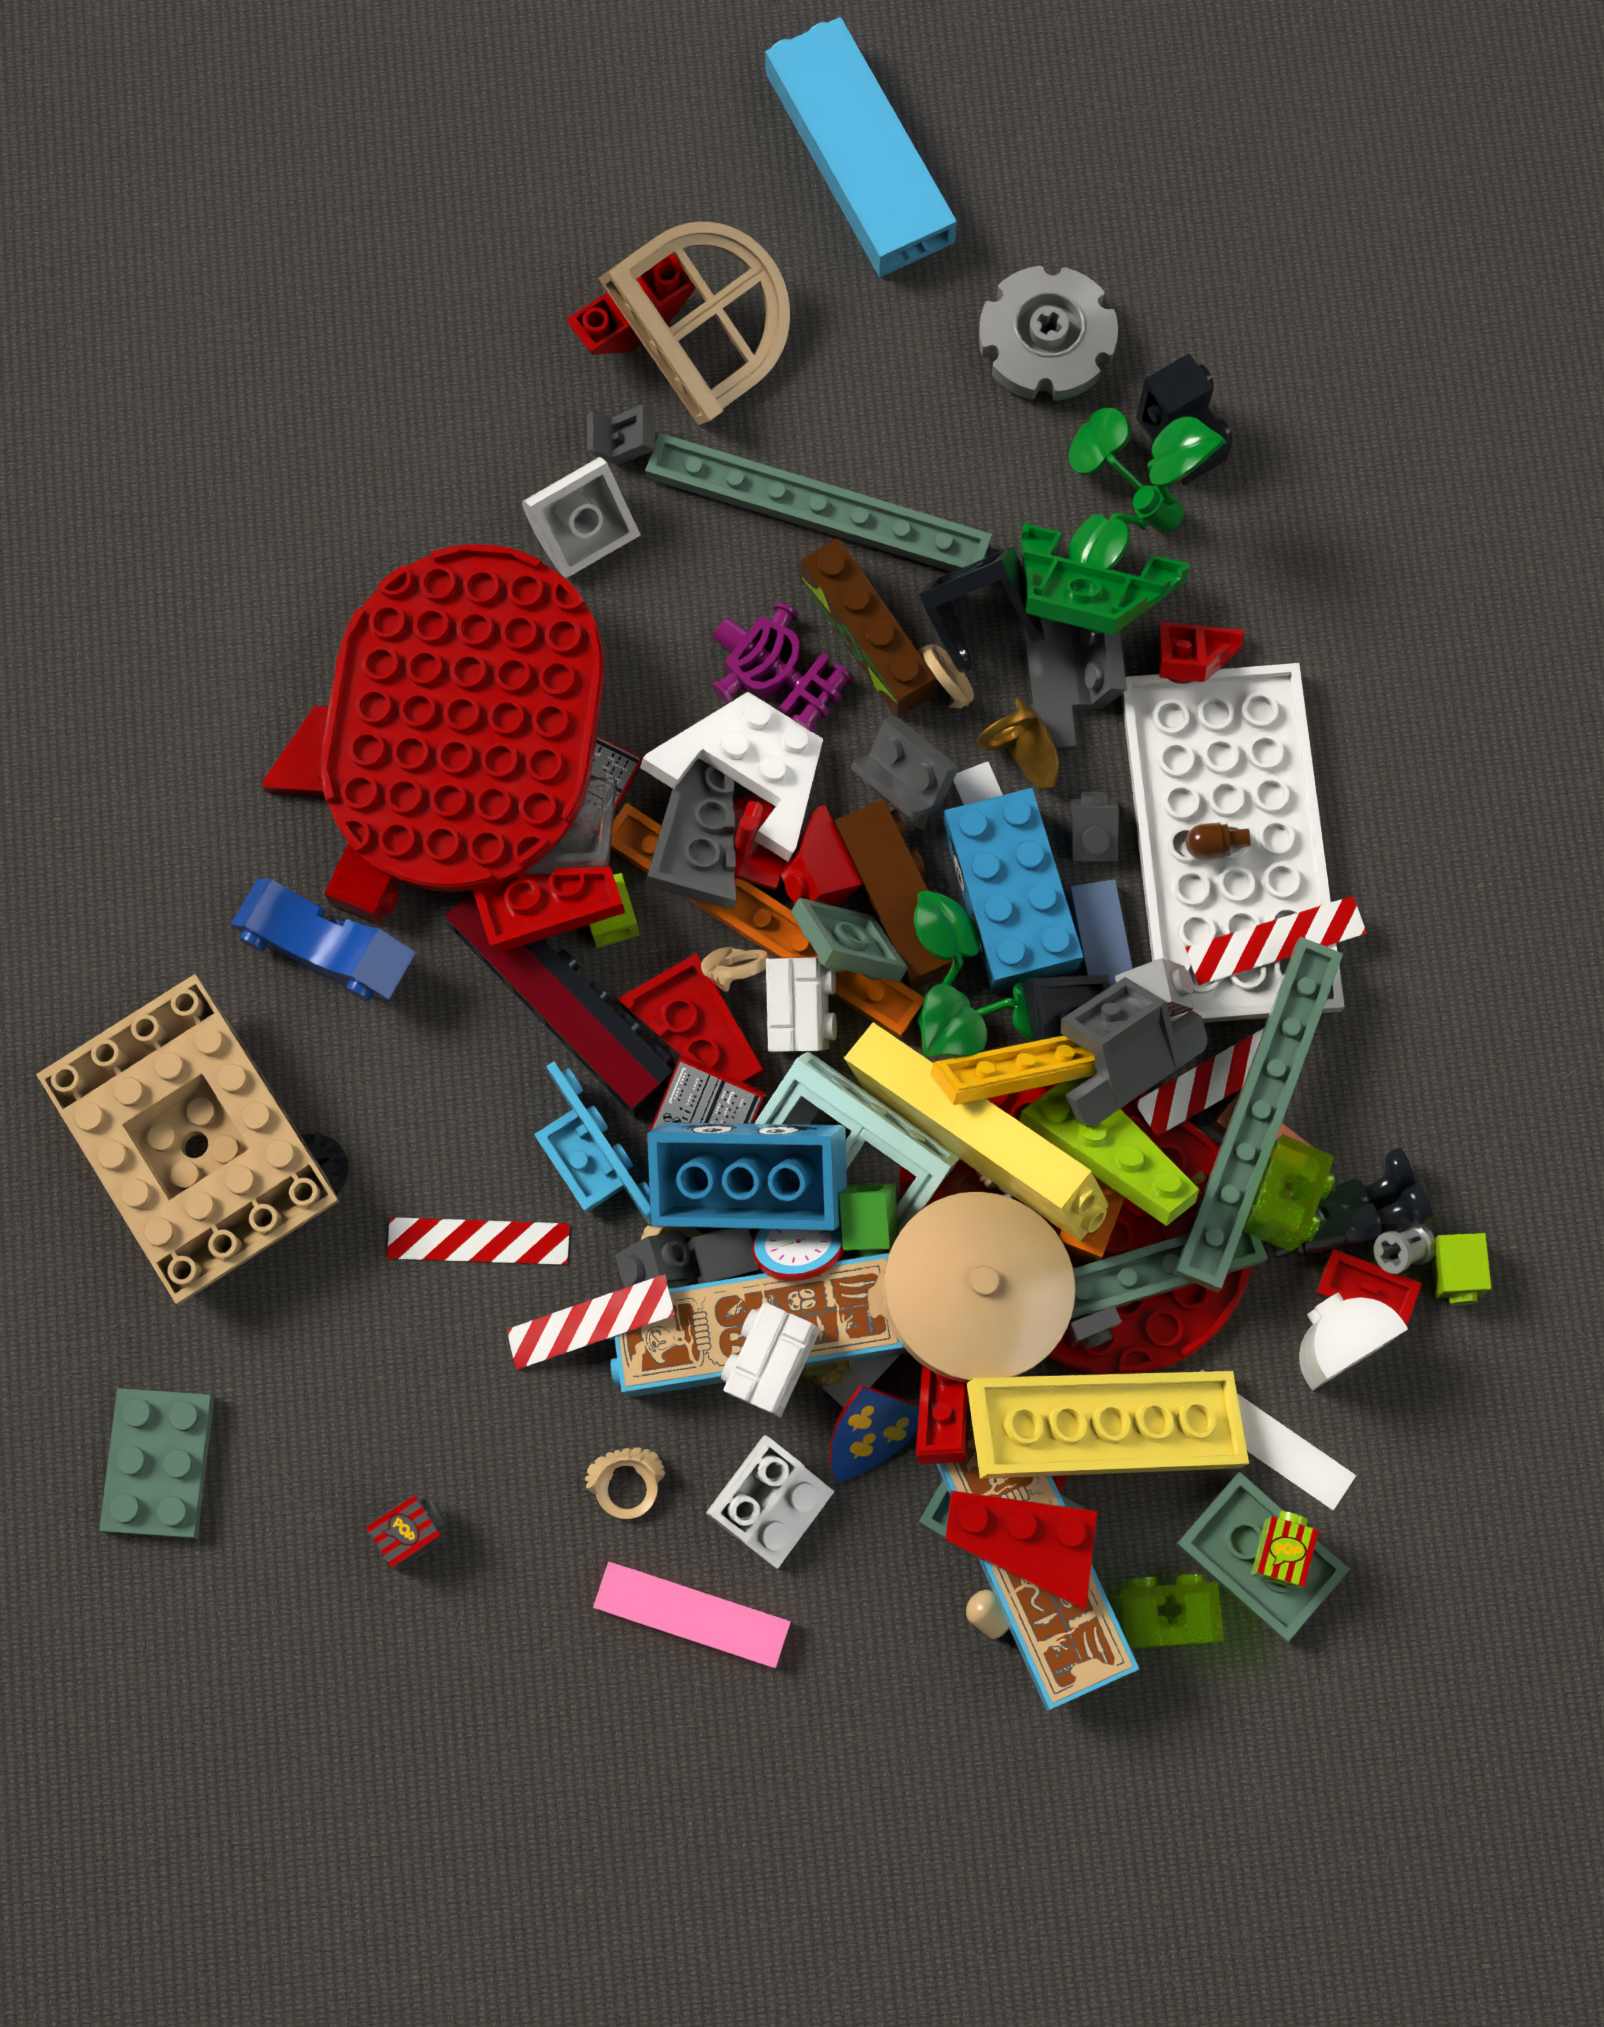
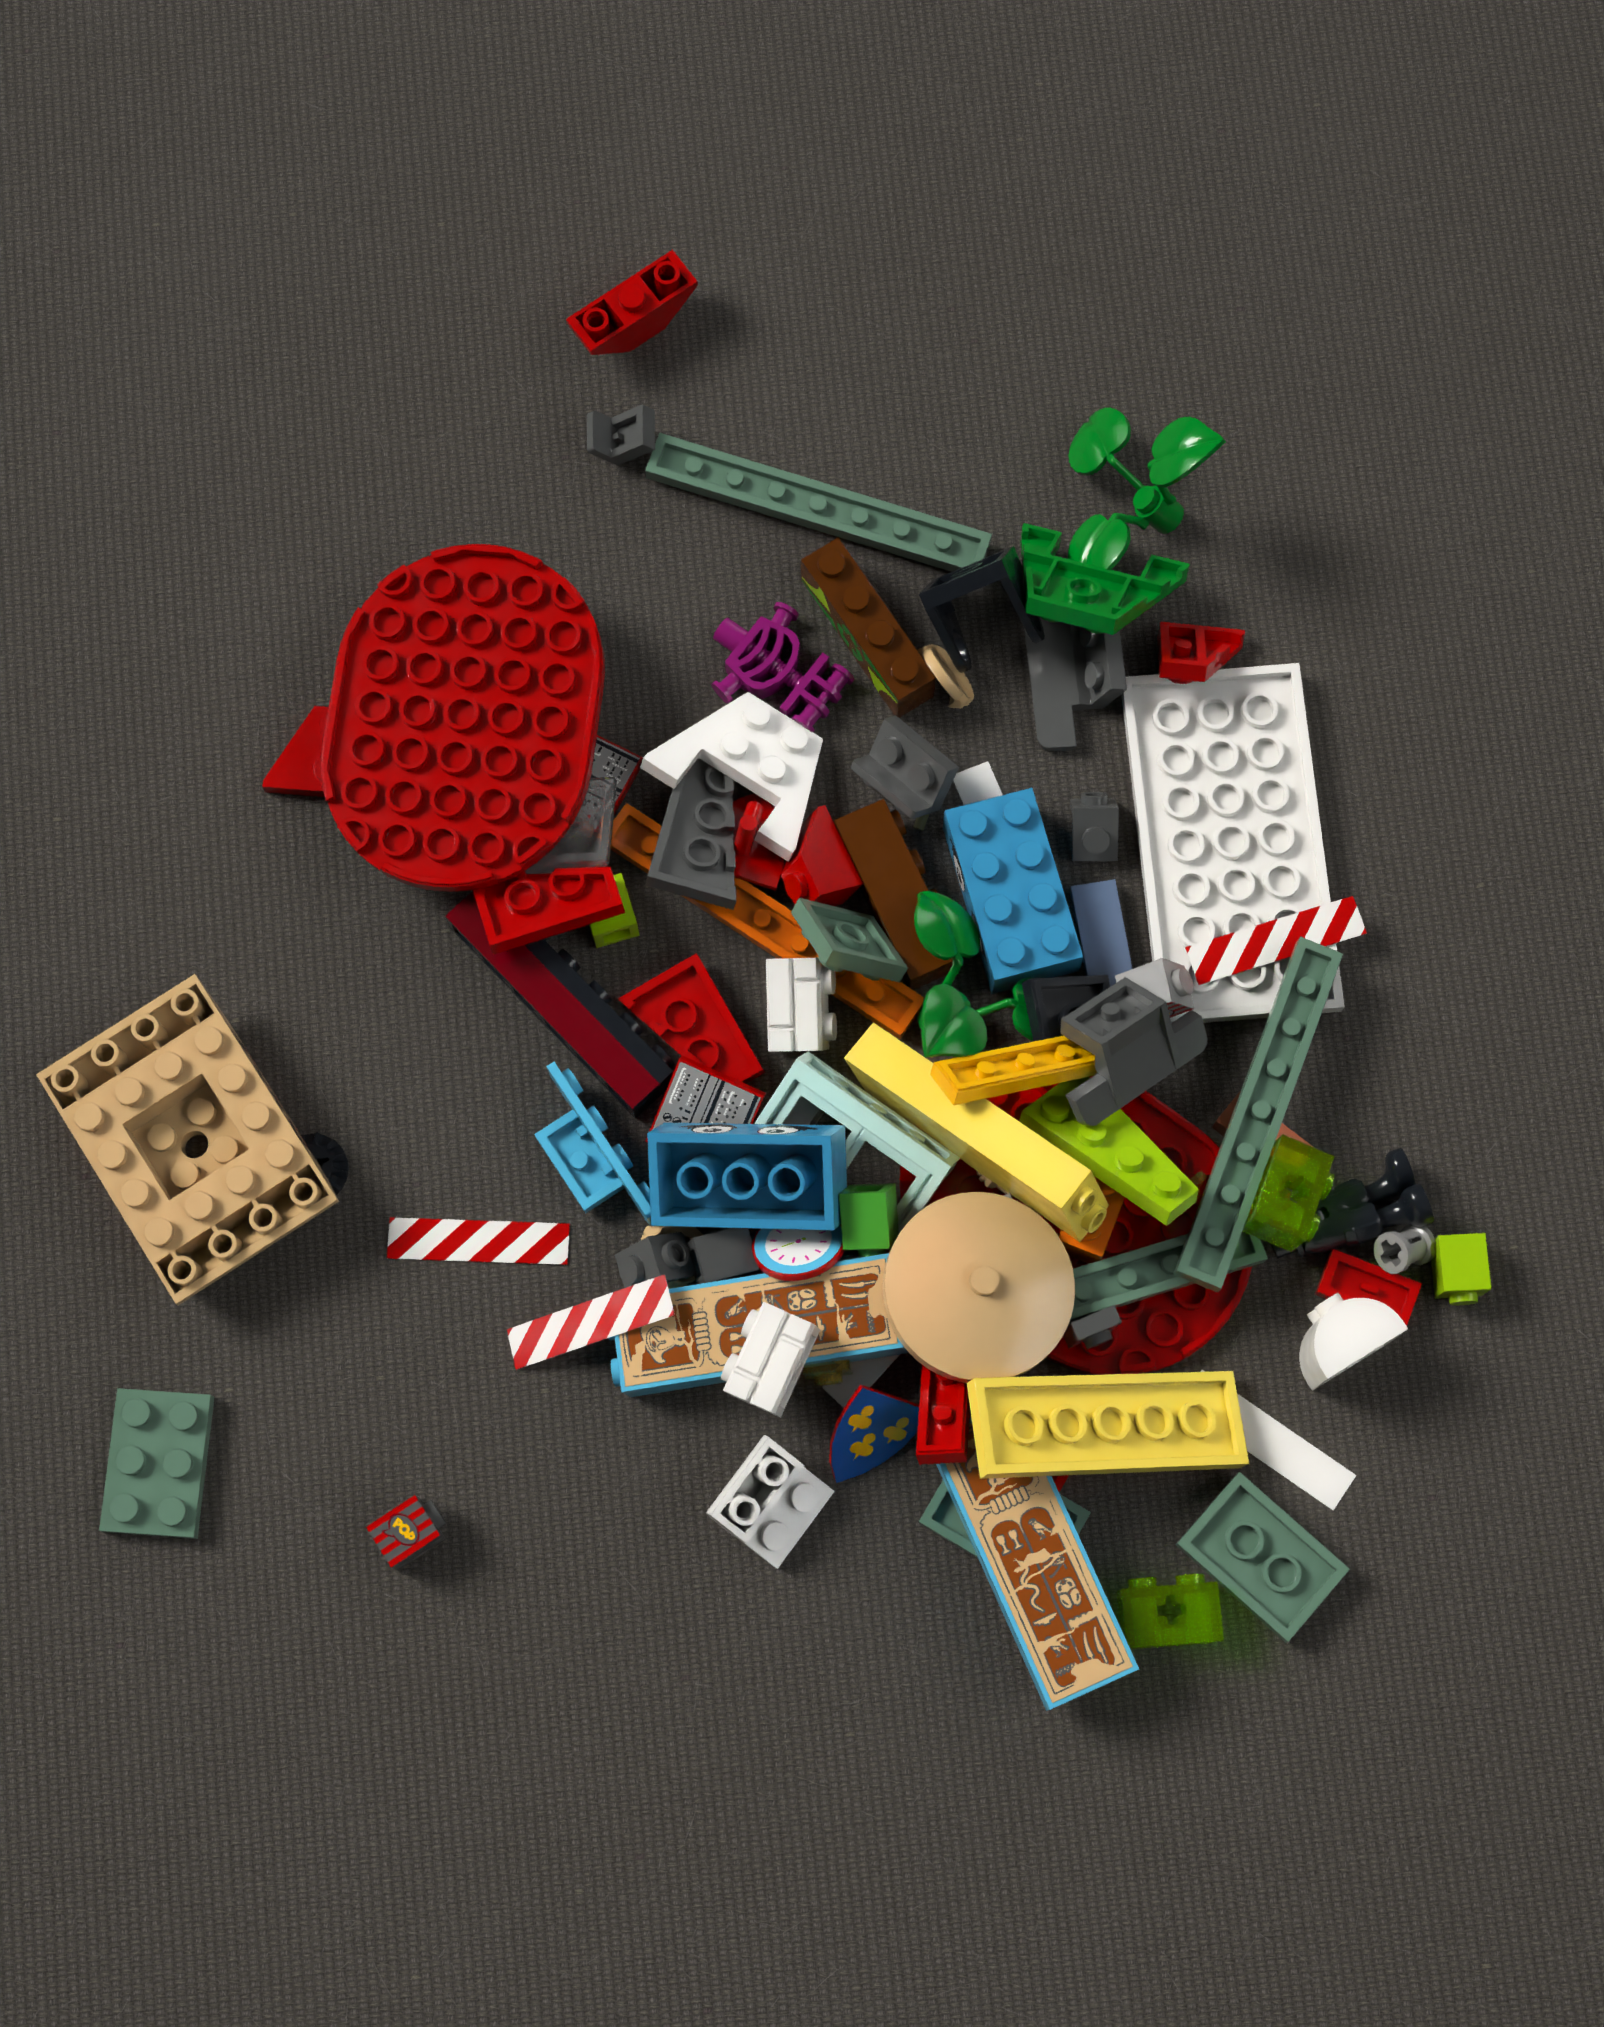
blue brick [230,879,416,1002] -> none
red brick [324,843,400,924] -> none
white brick [522,457,640,578] -> none
tan piece [585,1448,665,1519] -> none
bright pink tile [593,1561,791,1669] -> none
tan window [598,222,790,425] -> none
tan piece [701,947,770,992] -> none
medium azure brick [765,17,957,278] -> none
red wing [945,1491,1098,1611] -> none
tan piece [966,1590,1010,1639] -> none
pearl gold piece [977,697,1059,788] -> none
light grey piece [979,266,1118,401] -> none
sticker [1134,1028,1264,1137] -> none
black brick [1136,353,1233,486] -> none
reddish brown cylinder [1186,822,1251,860] -> none
brick [1250,1511,1319,1590] -> none

